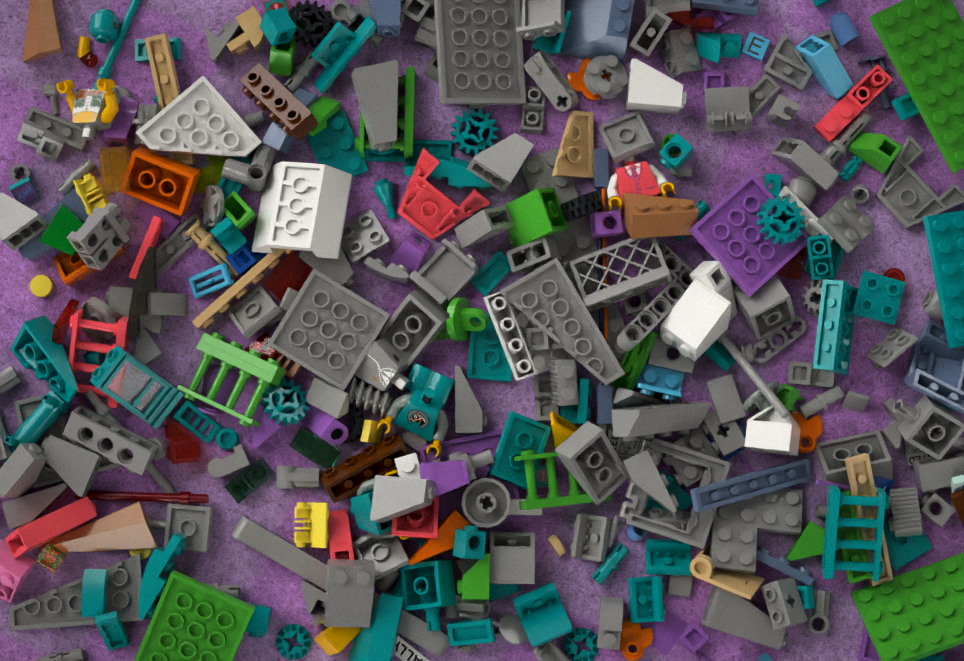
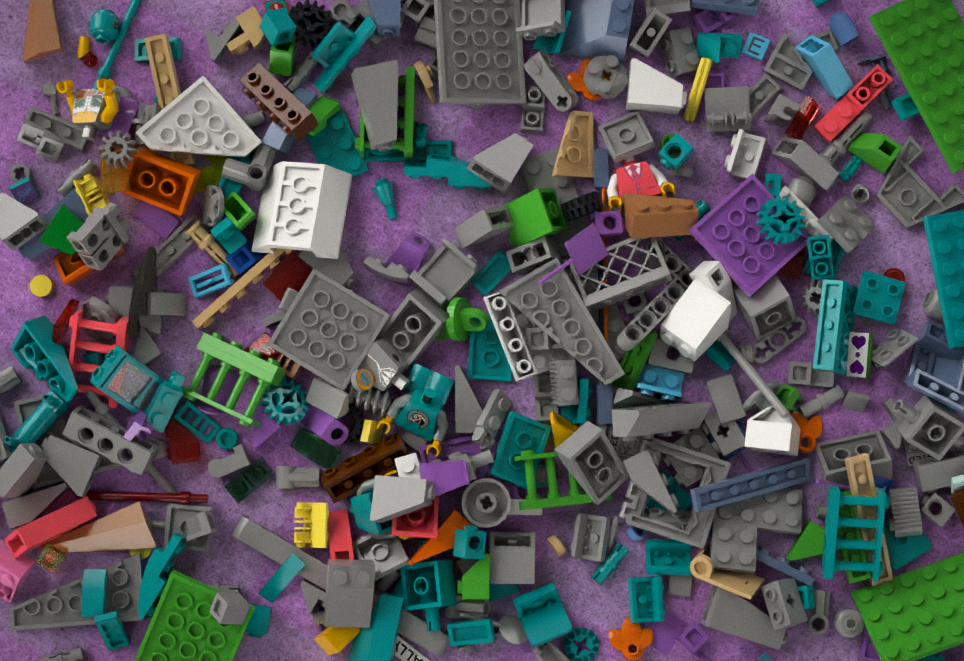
coral tile [128,215,165,282] -> none
light grey tile [226,284,282,339] -> none
teal gear [275,624,311,660] -> none
light grey hinge [341,209,390,263] -> none
coral wing [398,148,491,240] -> none
teal gear [450,107,498,155] -> none
light grey brick [597,596,623,650] -> none
clear red slope [668,10,714,30] -> none
none -> light grey gear [99,130,138,169]
none -> medium lavender tile [123,410,153,442]
none -> teal hinge [144,370,185,433]
none -> light grey panel [186,511,217,541]
none -> light grey panel [209,592,250,624]
none -> teal sticker [258,553,306,602]
none -> light grey tile [351,368,374,392]
none -> tan plate [413,61,435,105]
none -> teal piece [414,122,428,148]
none -> light grey hinge [472,389,512,452]
none -> medium lavender piece [539,223,609,284]
none -> light yellow axle [683,57,712,122]
none -> white bracket [724,129,767,179]
none -> clear red tile [785,95,820,140]
none -> light grey head [833,608,864,638]
none -> tile [846,332,873,378]

